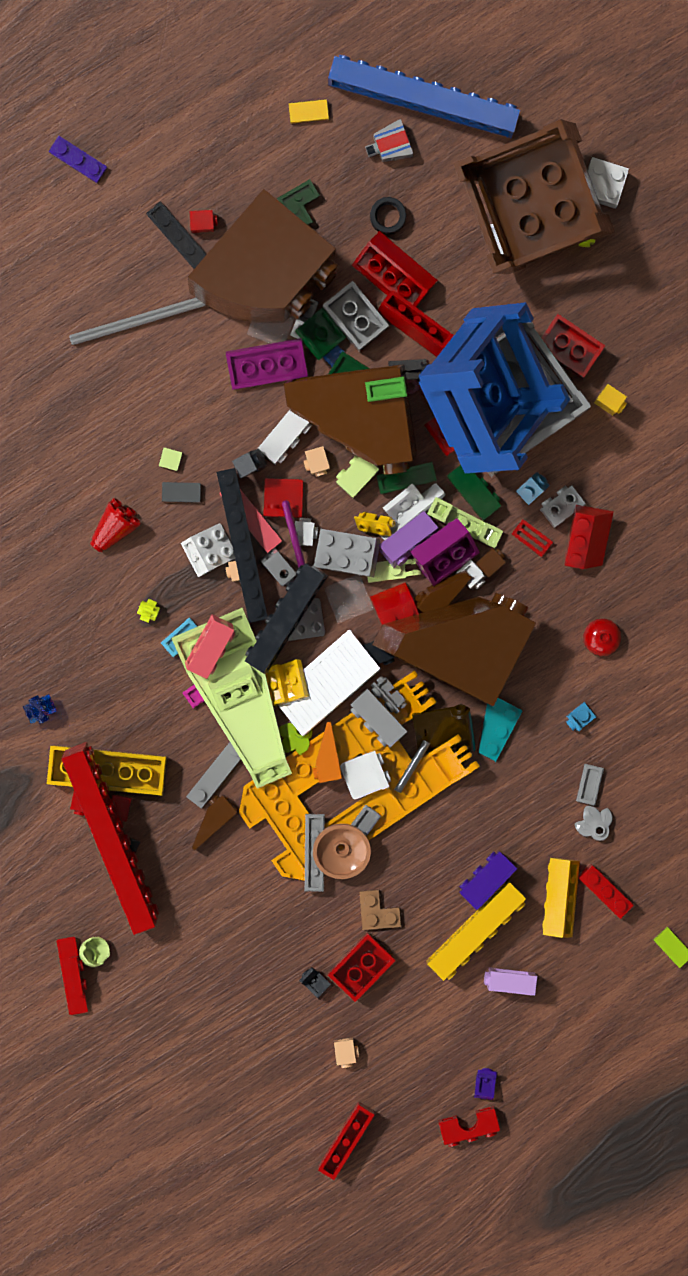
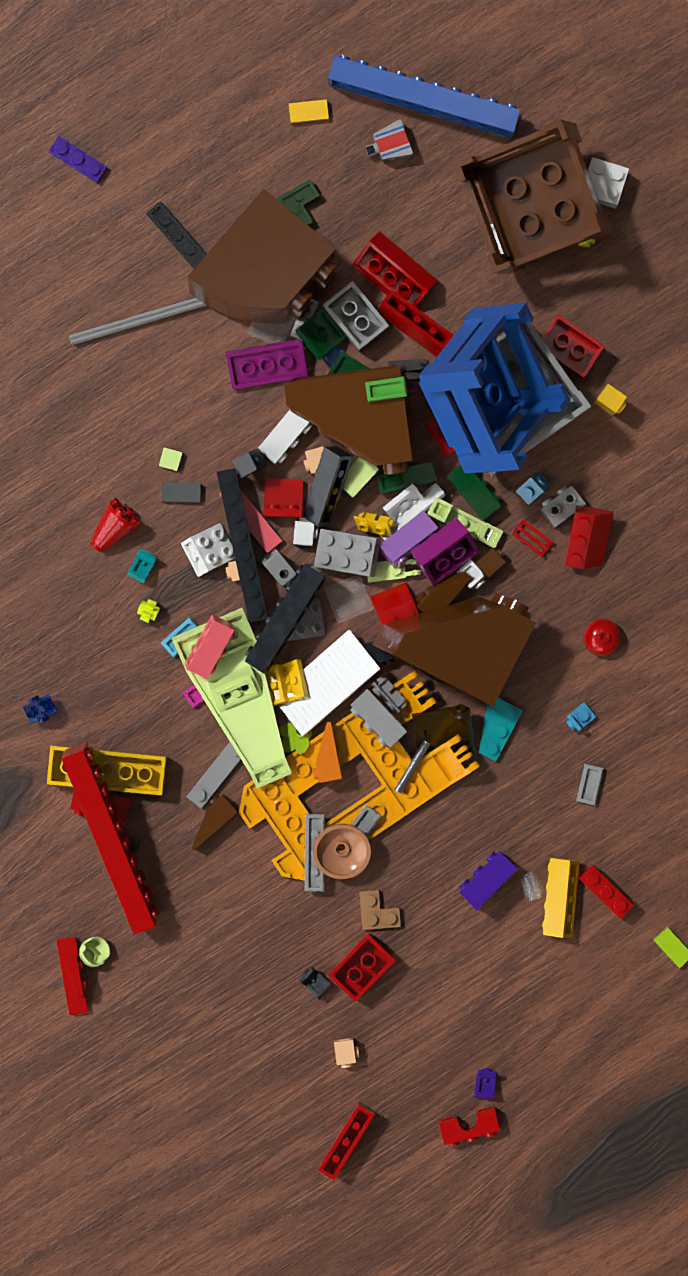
red brick [189,210,218,233] -> none
magenta piece [282,500,305,567] -> none
white bracket [340,750,391,799] -> none
black tyre [370,197,406,235] -> none
yellow brick [426,880,526,981] -> none
lavender window [484,967,537,996] -> none
light grey plate [575,806,612,841] -> none
none -> teal bracket [127,549,156,584]
none -> black brick [302,446,353,527]
none -> clear brick [520,871,544,901]

